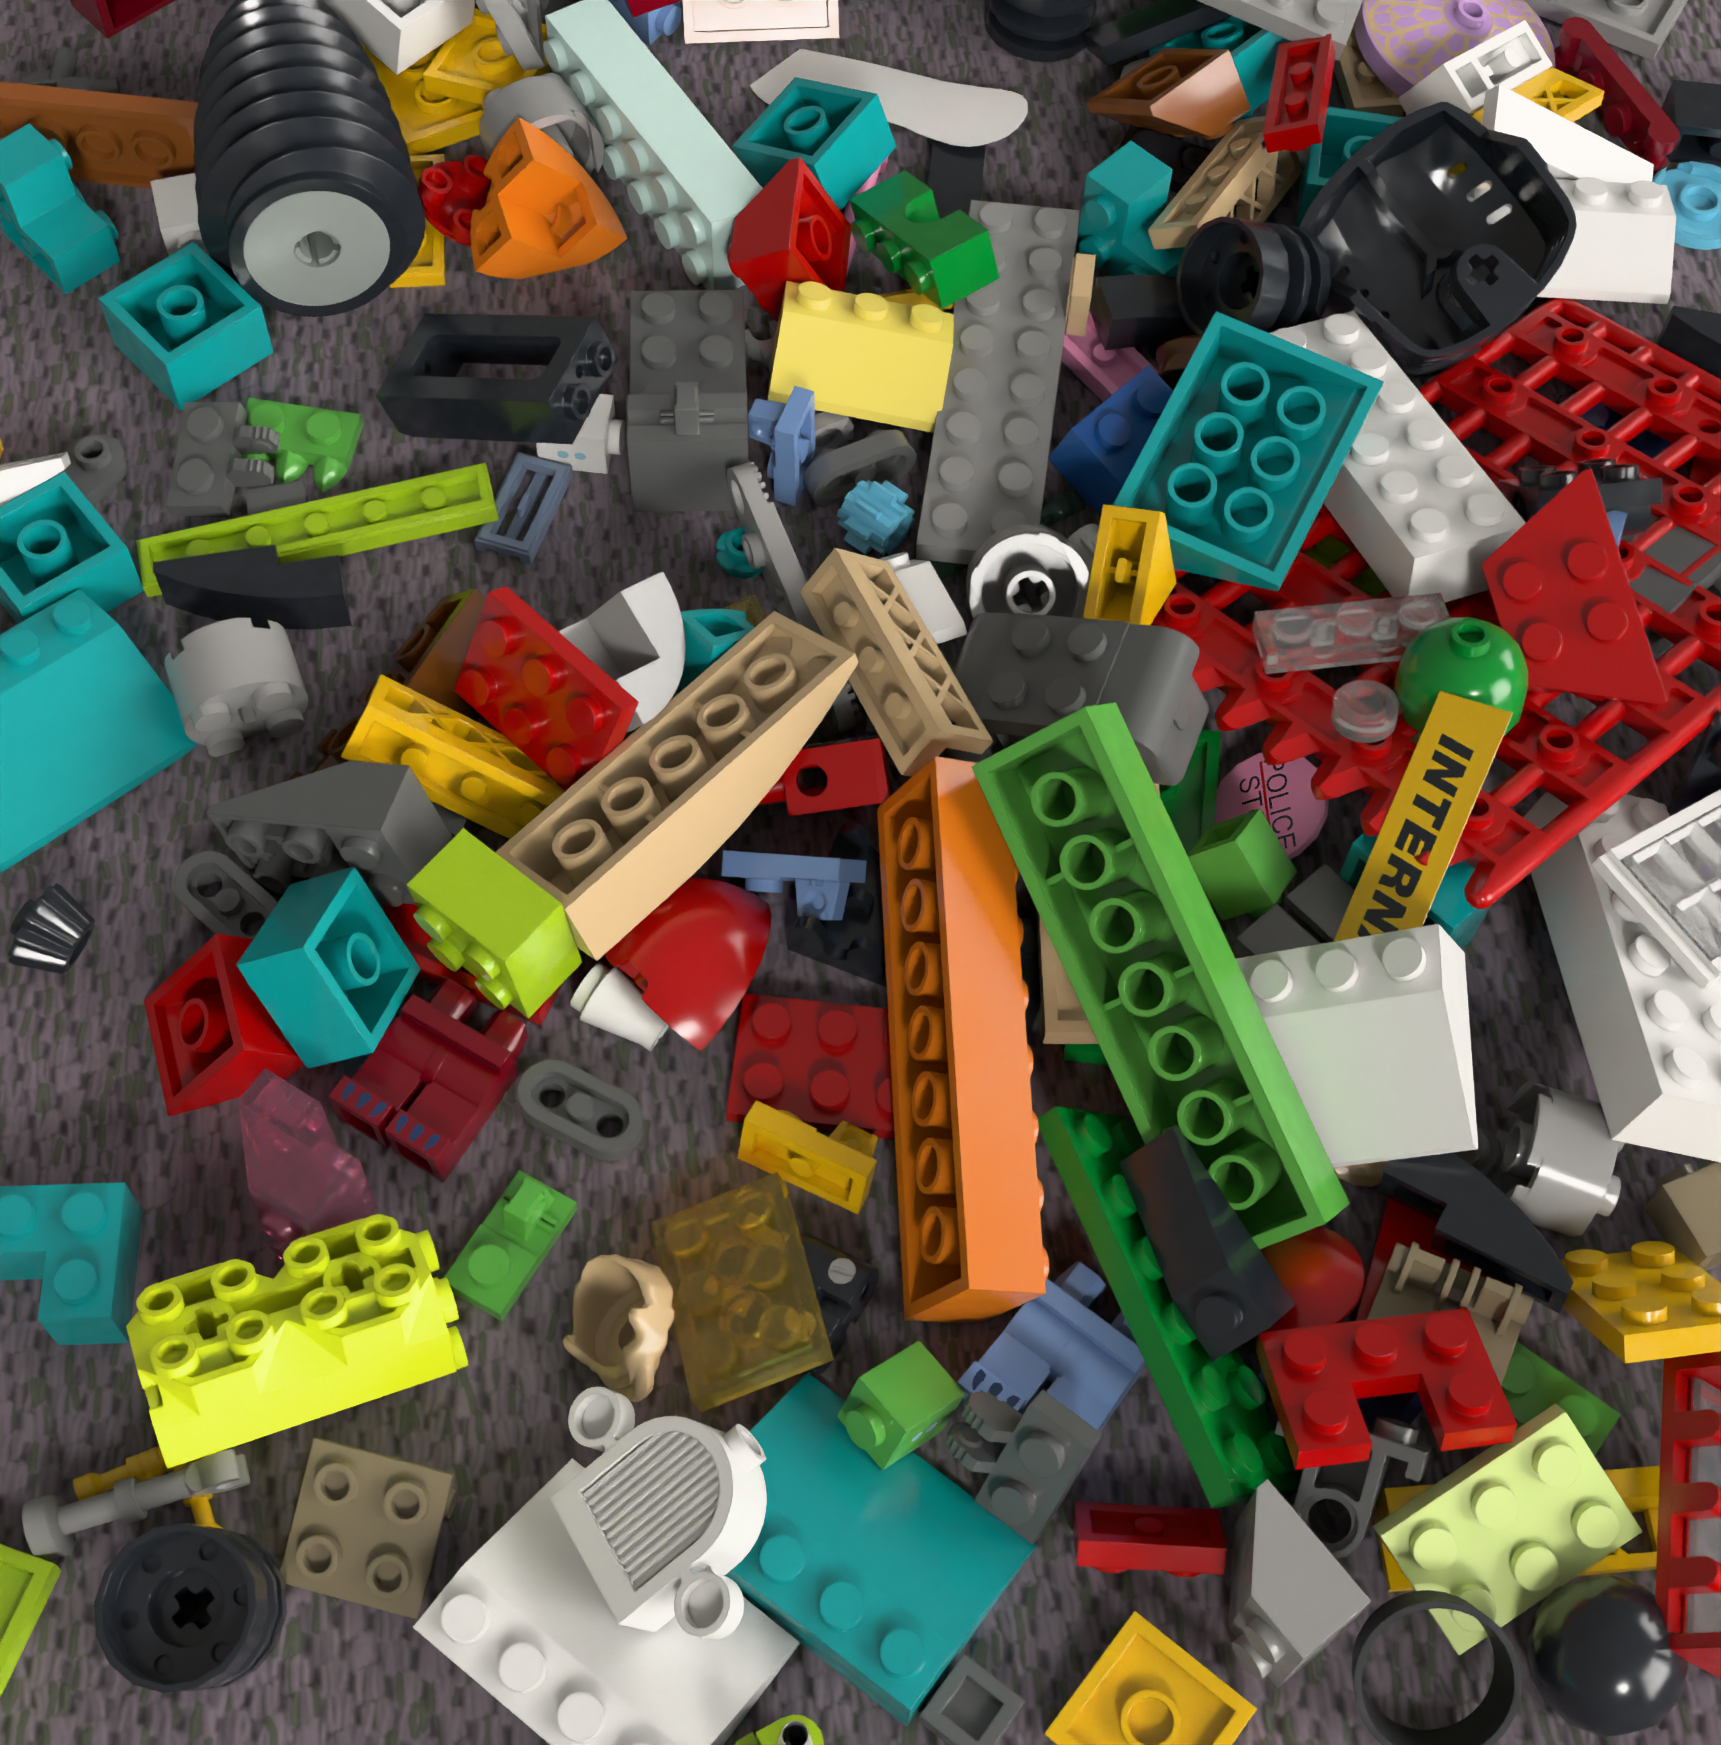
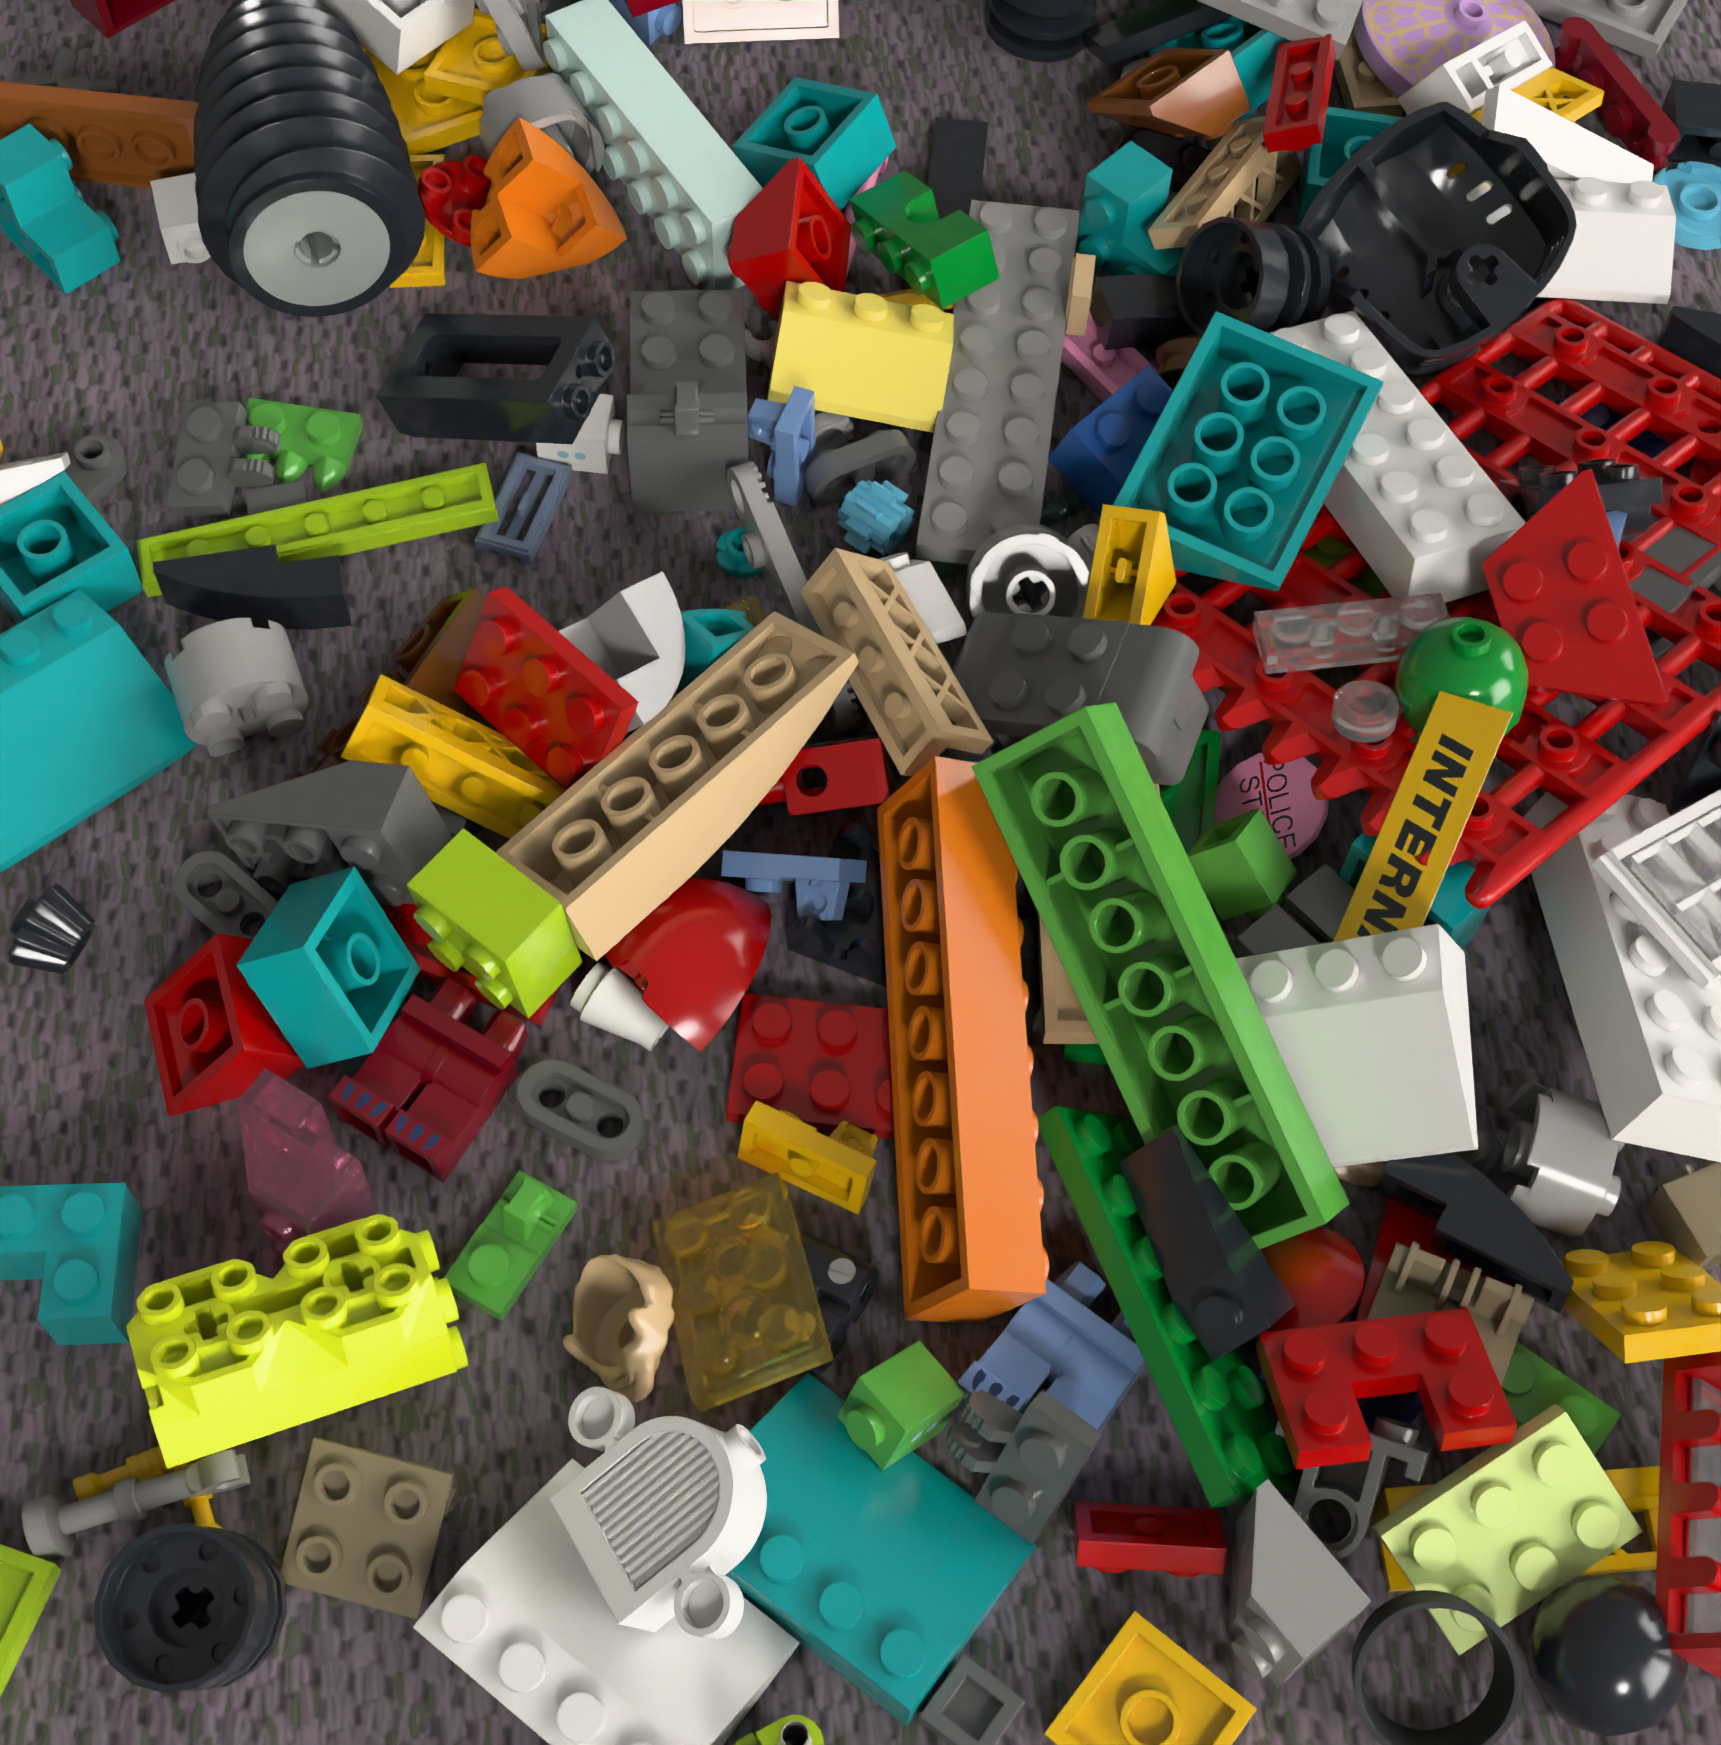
teal brick [98,241,274,411] -> none
white sticker [750,49,1028,147] -> none

